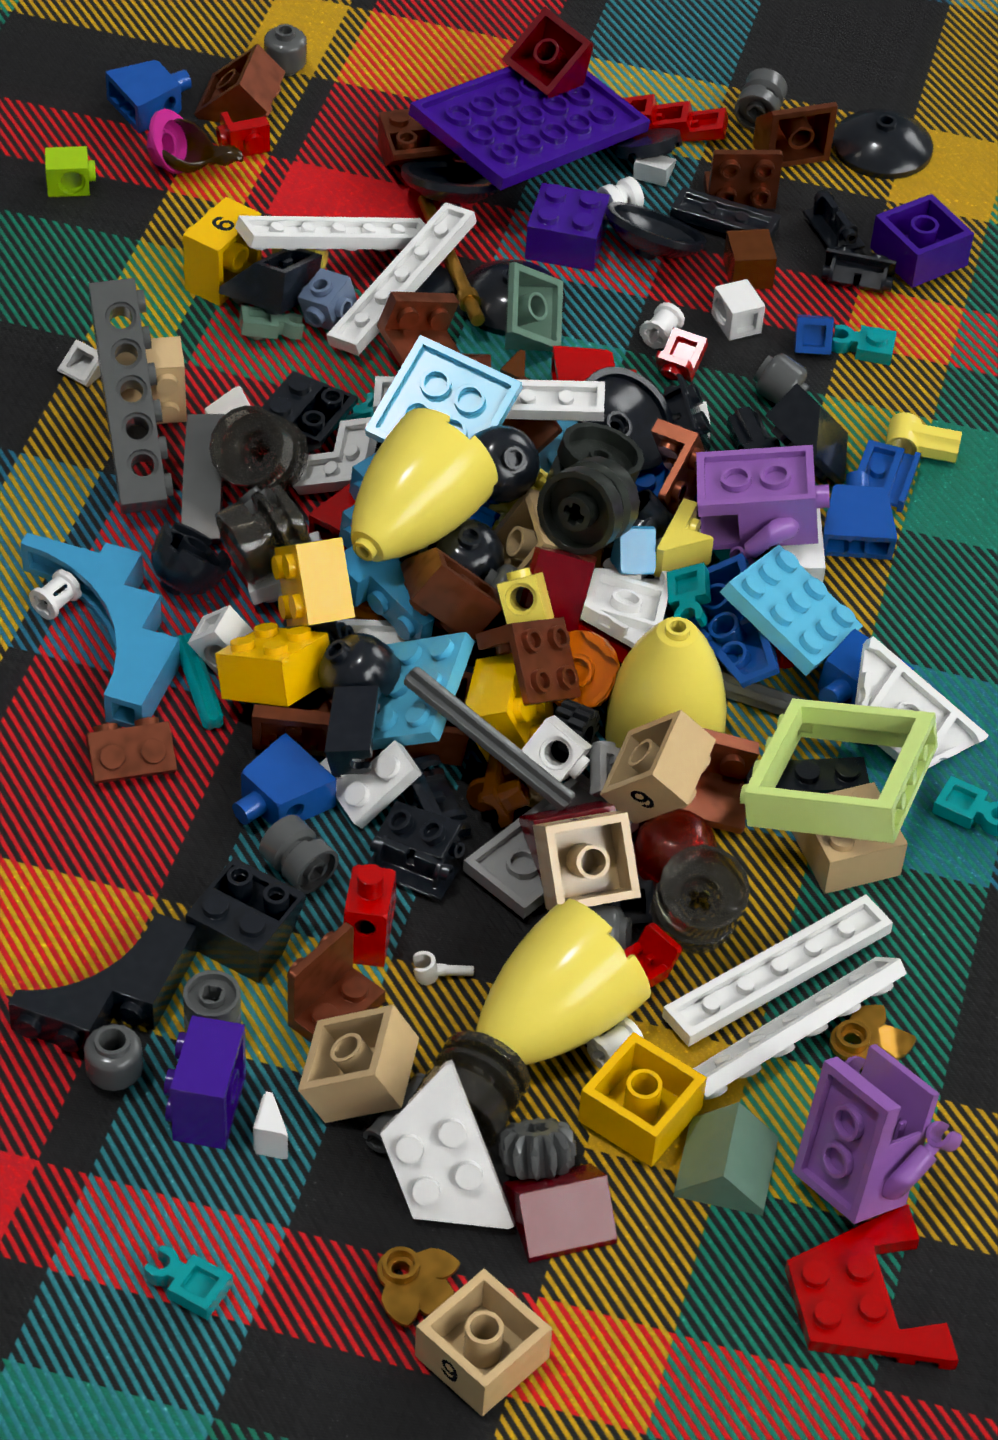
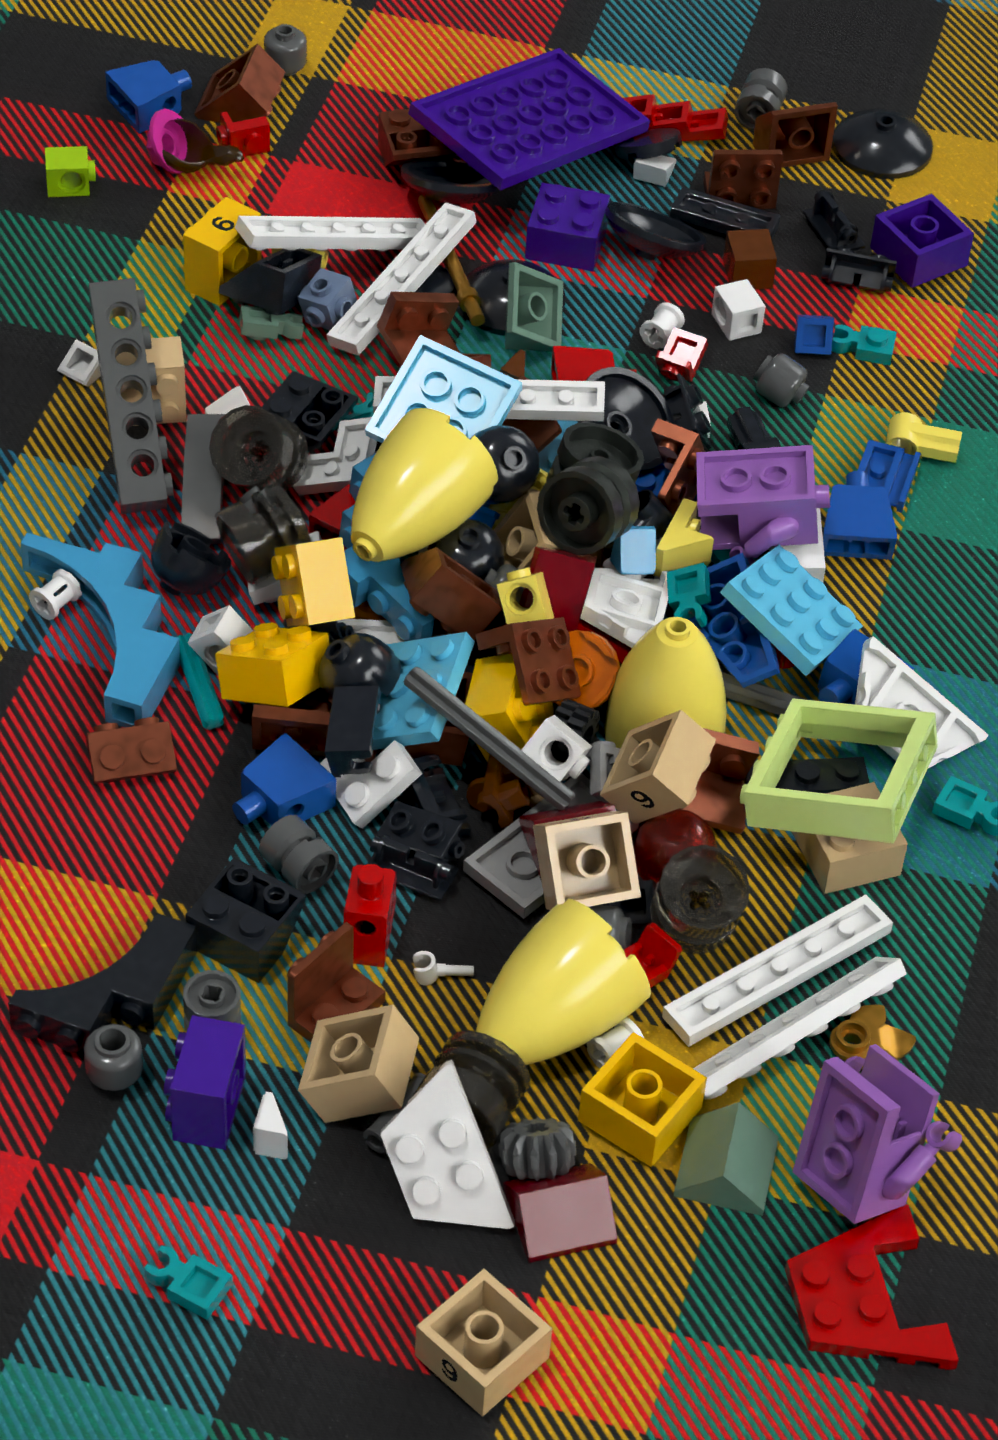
pearl gold plate [377,1246,460,1327] -> none
dark red slope [501,7,594,98] -> none
white wheel [597,176,644,206] -> none
black slope [765,383,848,484] -> none

